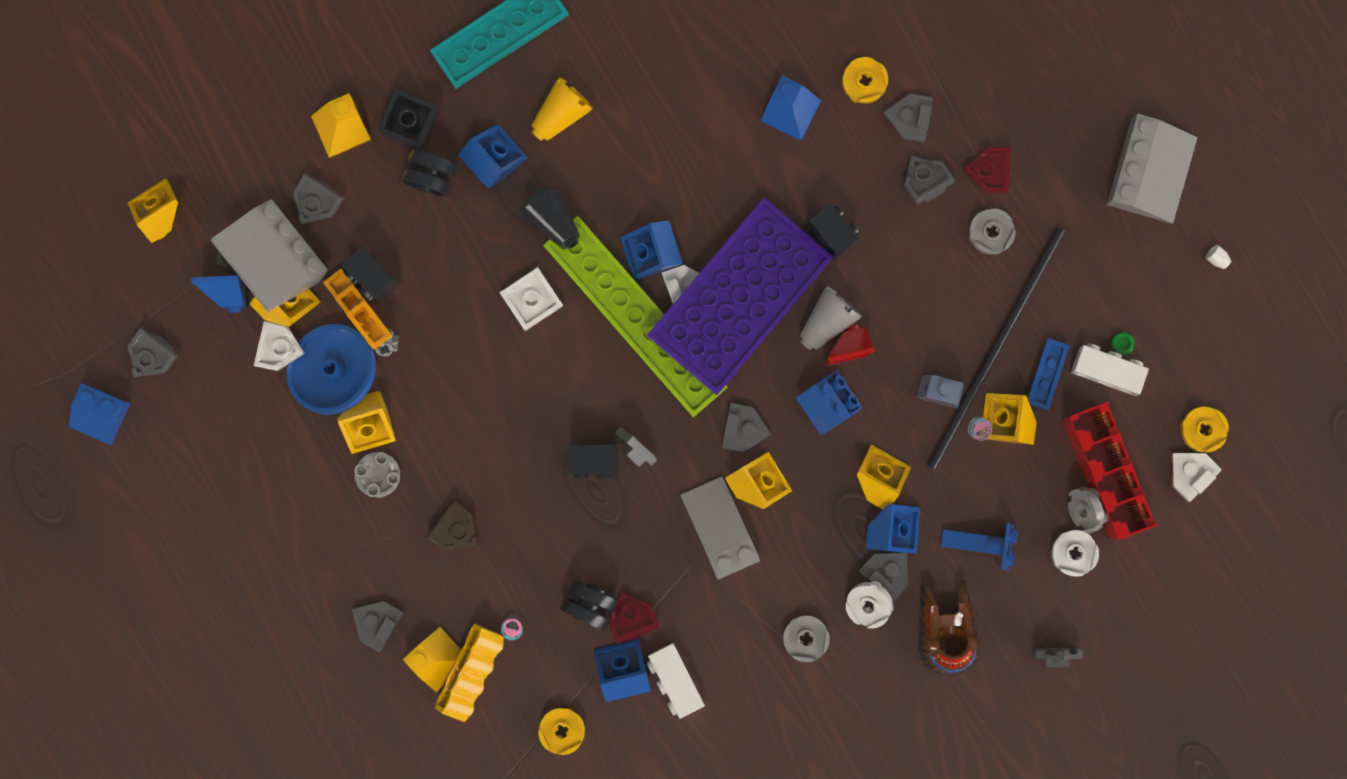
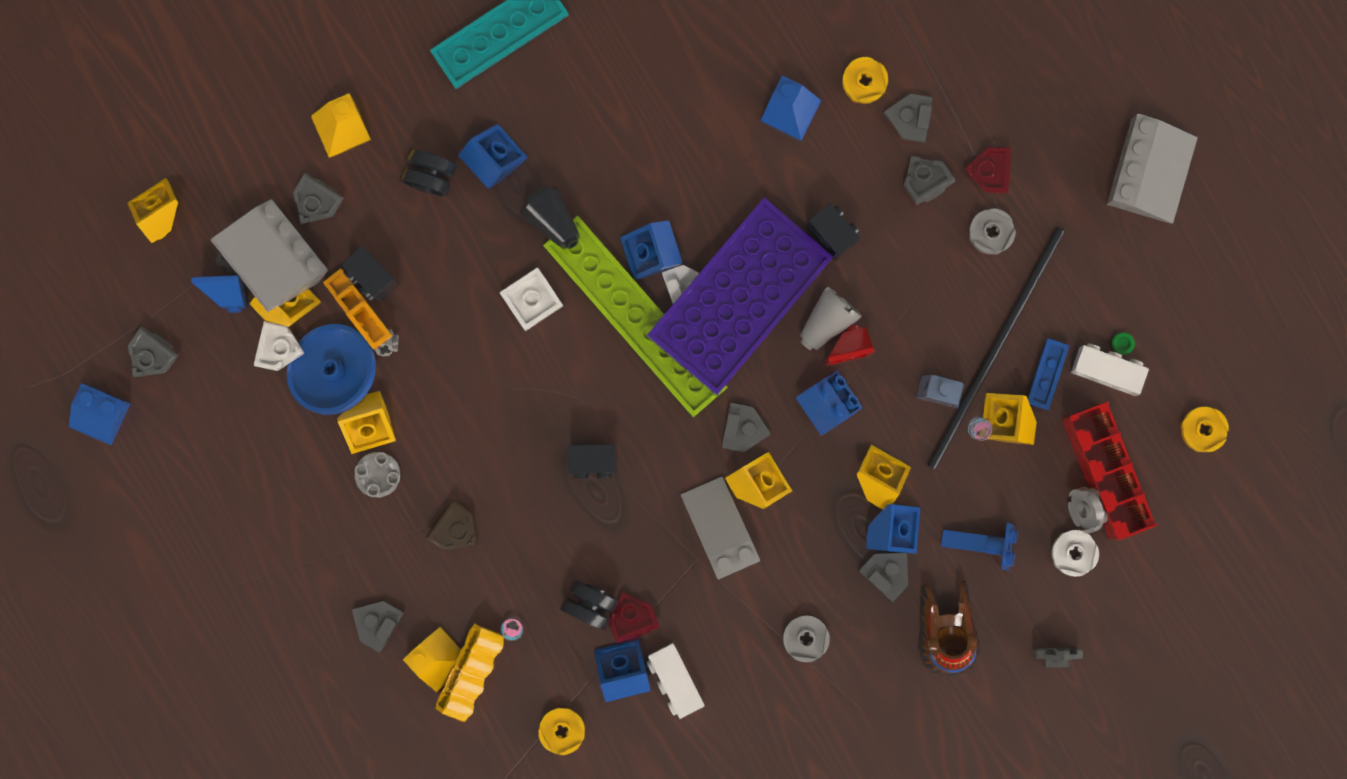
black brick [377,89,440,152] -> none
yellow cone [531,77,593,141] -> none
plate [615,427,657,467] -> none
white plate [846,581,893,629] -> none
white plate [1171,453,1222,502] -> none
white hose [1205,245,1231,269] -> none

